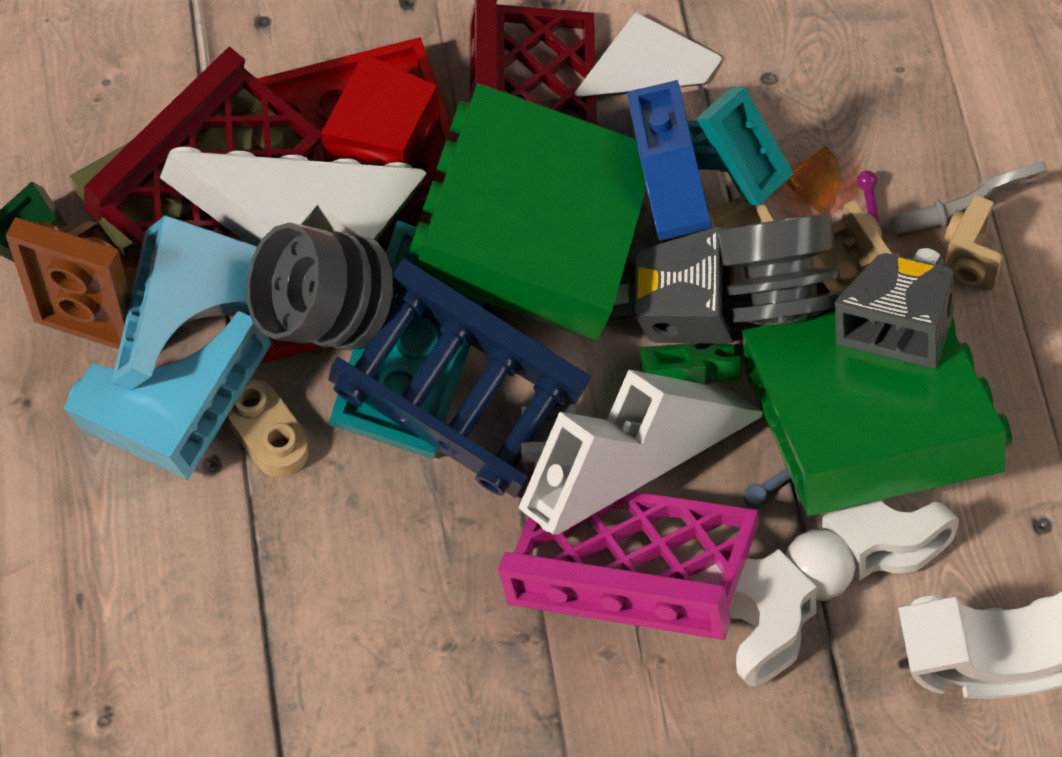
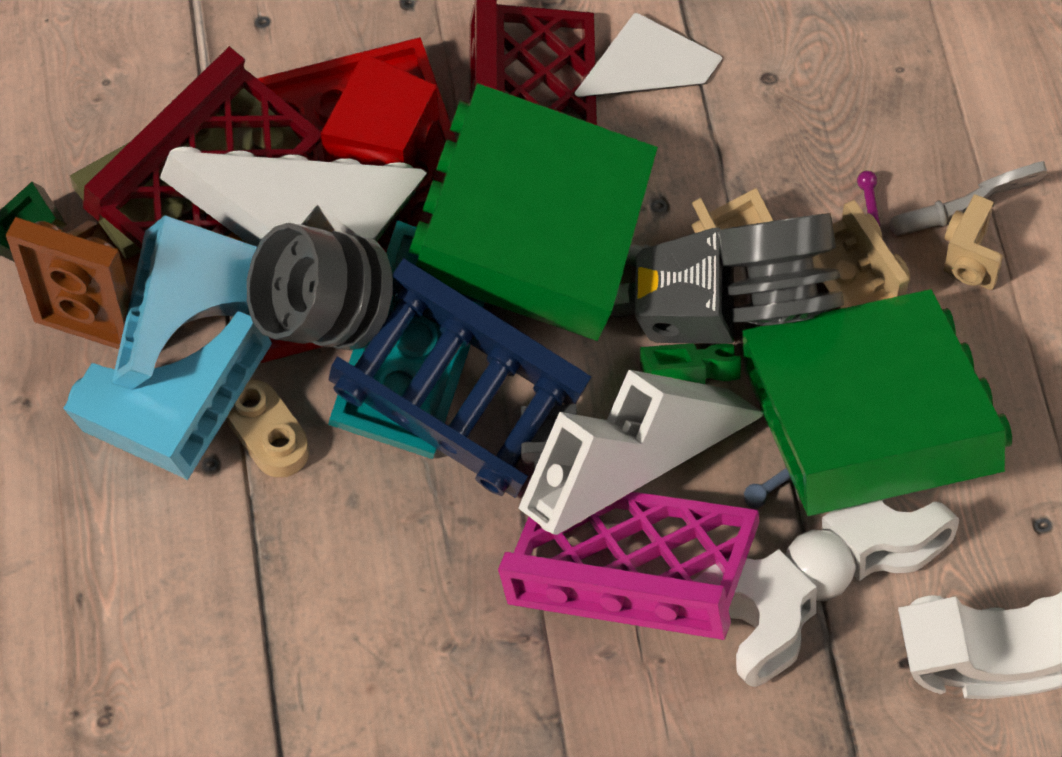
blue slope [627,80,712,241] -> none
teal bracket [688,87,794,206] -> none
clear orange tile [787,145,841,214] -> none
dark grey torso [835,248,954,369] -> none

